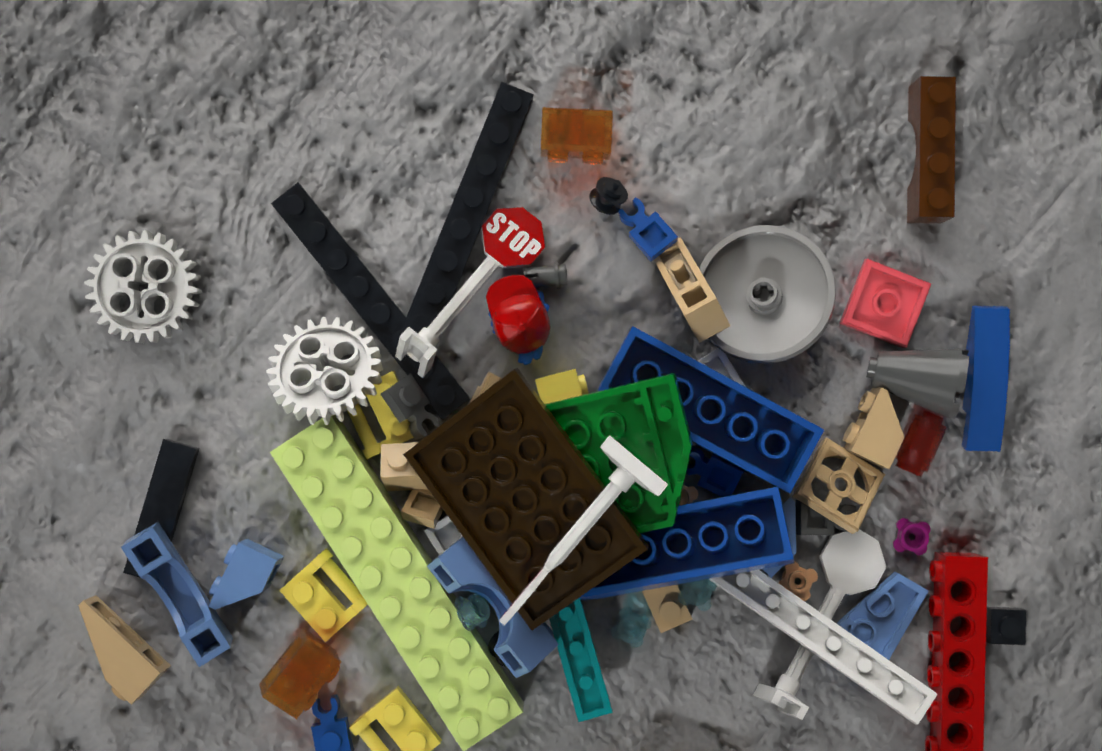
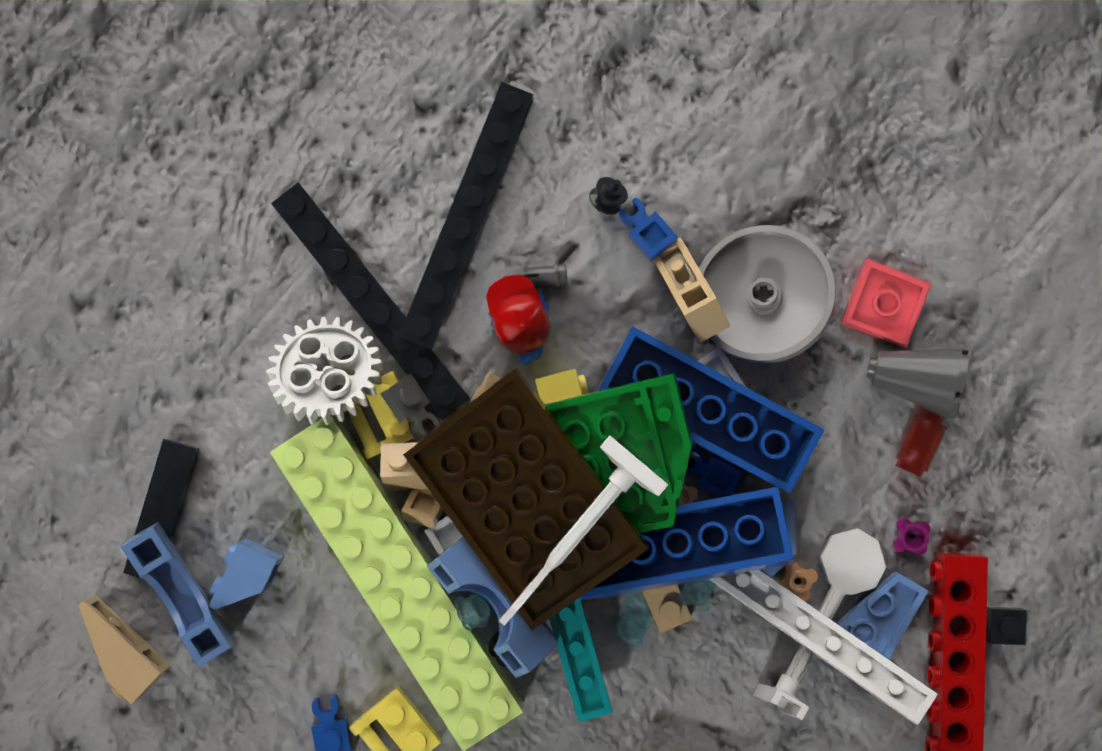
white gear [84,230,202,344] -> none
clear orange brick [259,628,341,719] -> none
light yellow plate [279,548,368,642] -> none
white piece [395,207,545,378] -> none
clear orange brick [541,107,613,164] -> none
tan piece [793,437,885,534] -> none
dark grey plate [795,500,856,535] -> none
tan slope [843,387,905,469] -> none
reddish brown arch [907,76,956,224] -> none
blue slope [962,306,1010,452] -> none

